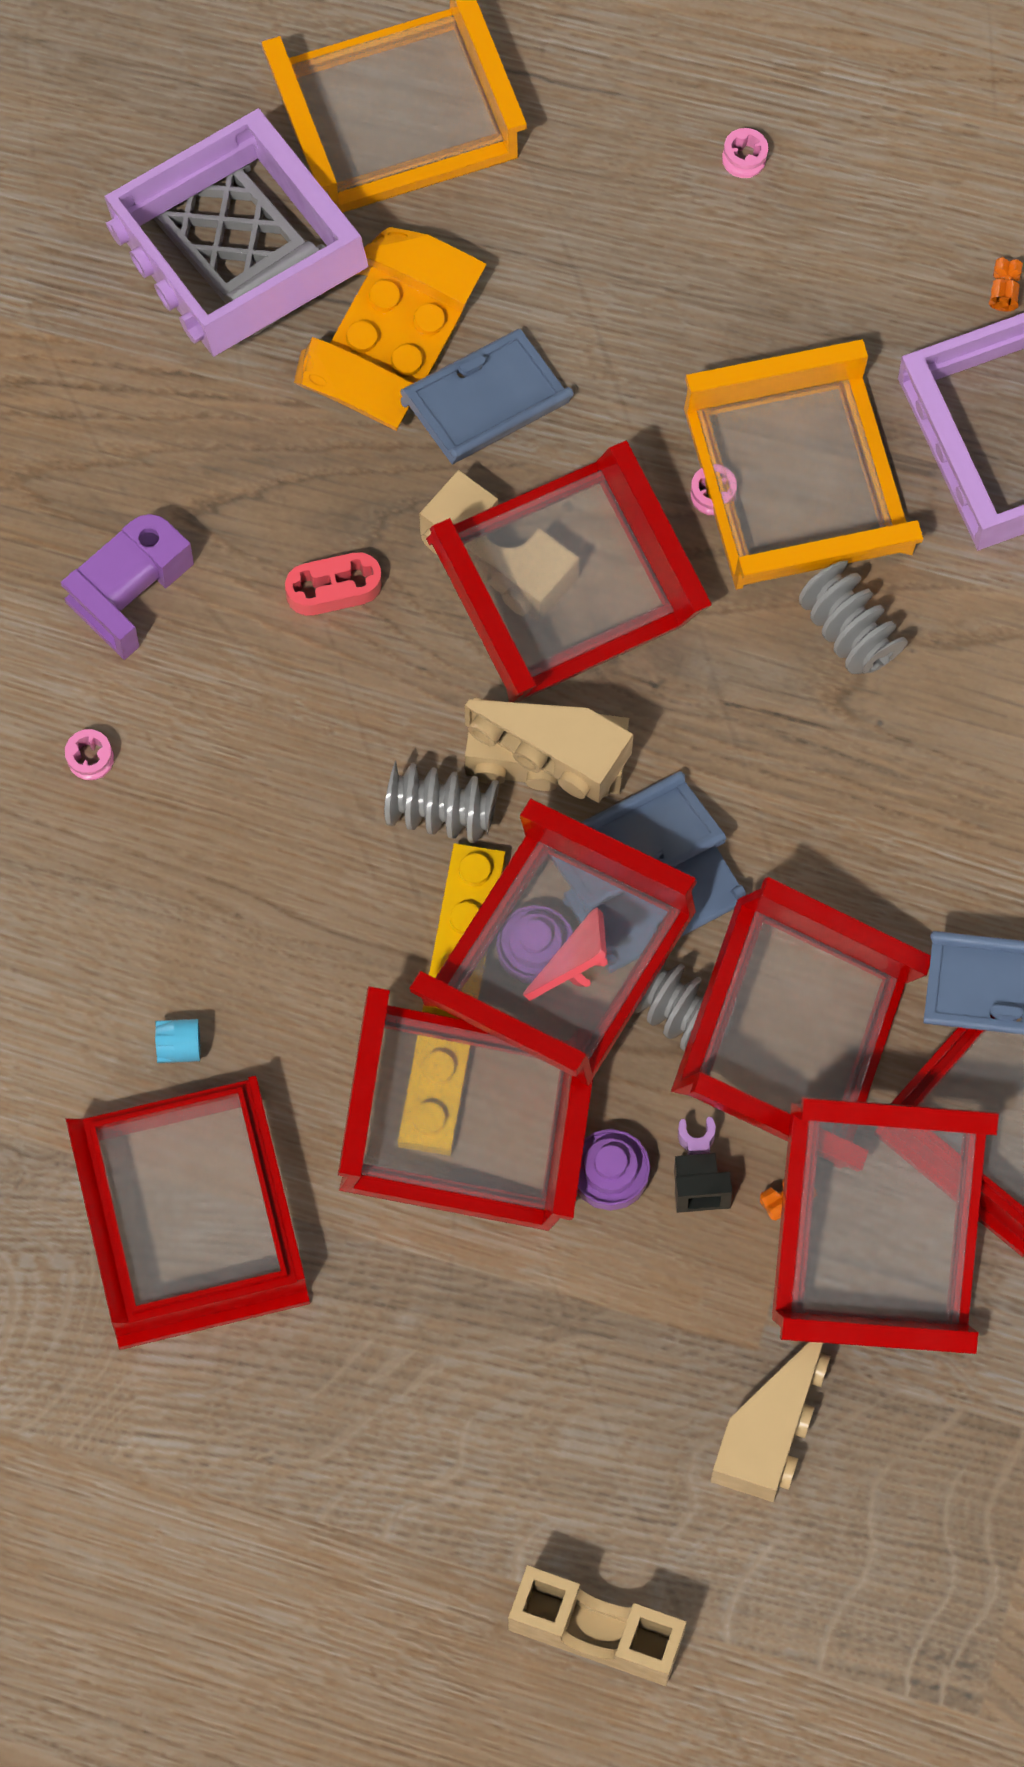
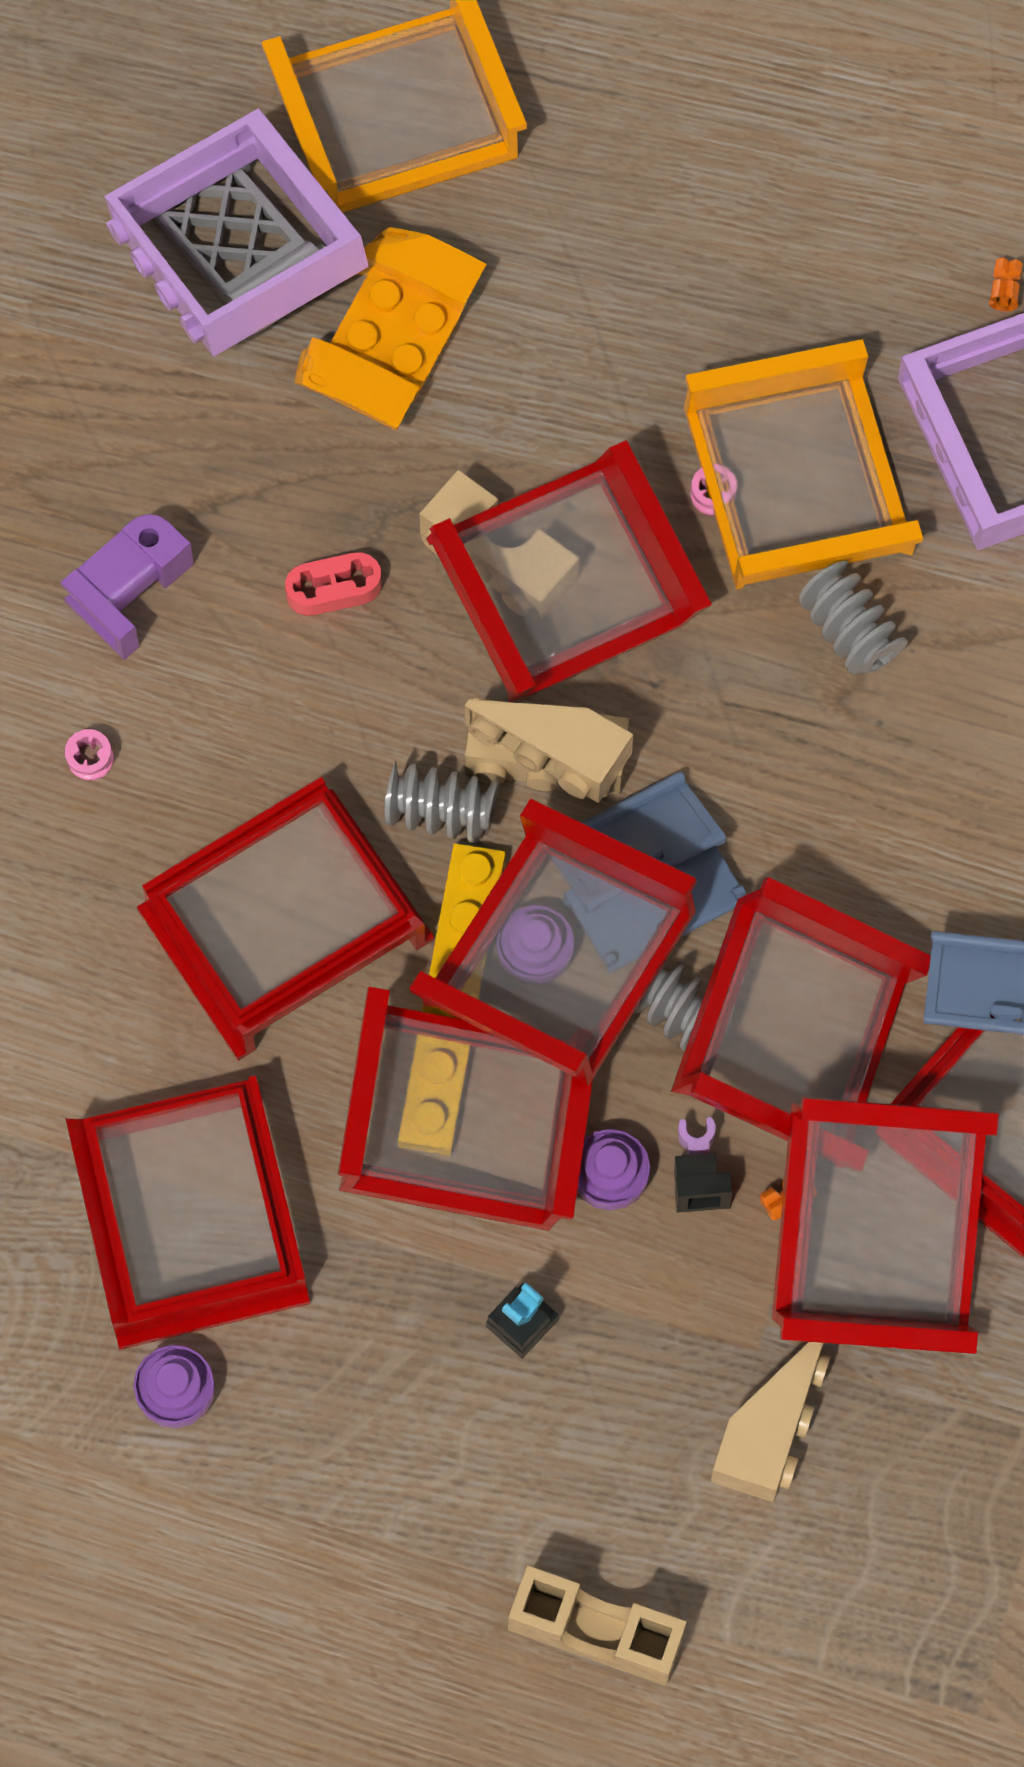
medium azure hose [155,1019,201,1063] -> none
sand blue door [400,329,573,465] -> none
coral piece [523,908,608,1001] -> none
bright pink bush [722,128,769,178] -> none
none -> medium lavender plate [133,1345,215,1428]
none -> piece [137,777,434,1061]
none -> pearl dark grey piece [486,1283,559,1359]

